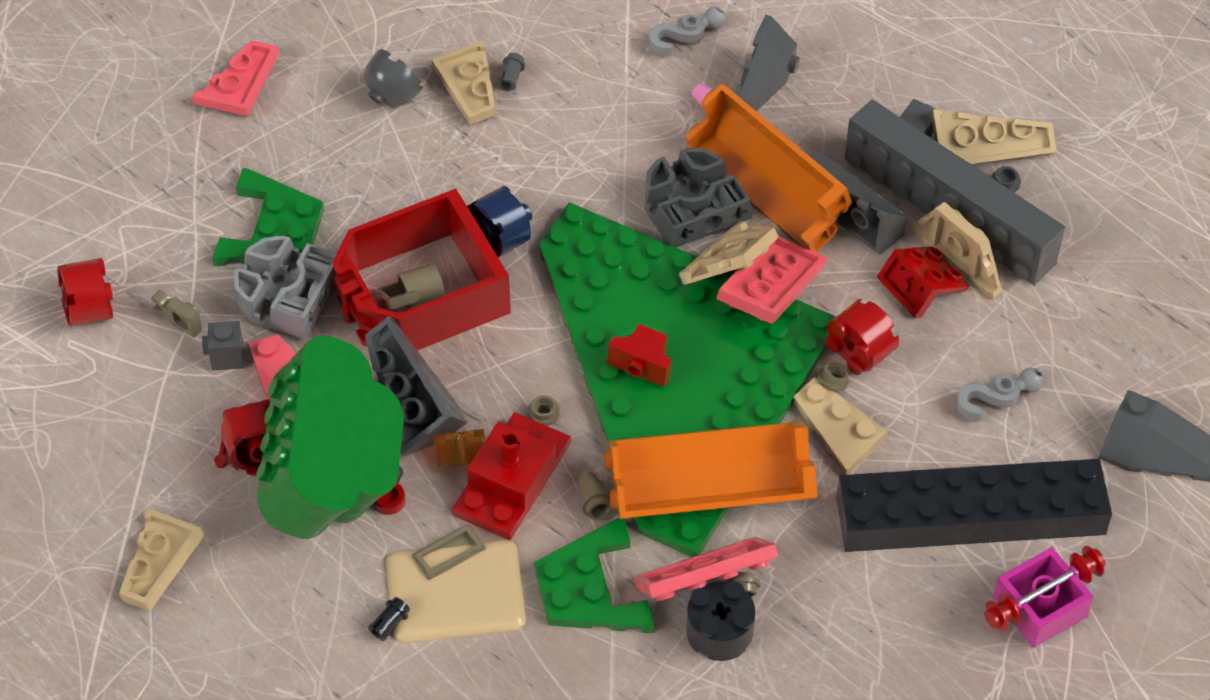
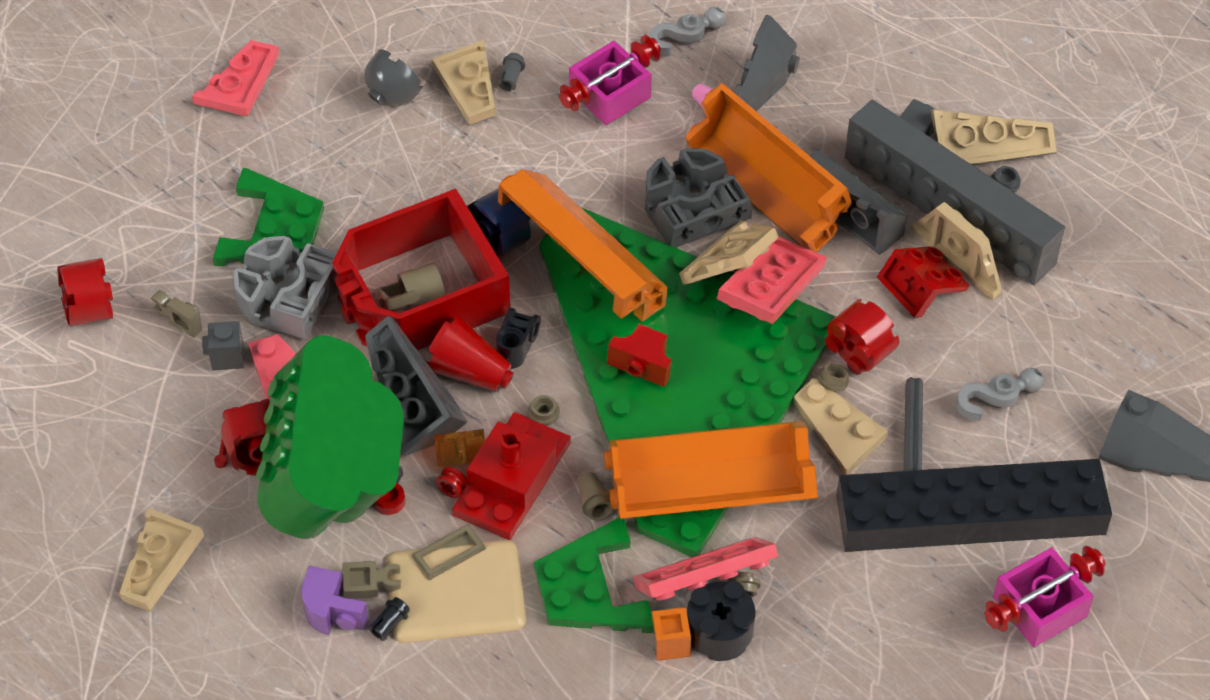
none -> medium lavender brick [301,566,369,635]
none -> dark tan plate [343,561,401,598]
none -> red cone [424,314,514,392]
none -> red bush [435,467,468,498]
none -> black piece [496,307,541,369]
none -> orange panel [498,169,668,322]
none -> dark pink brick [559,35,661,125]
none -> orange panel [652,607,691,661]
none -> dark grey axle [904,377,923,471]

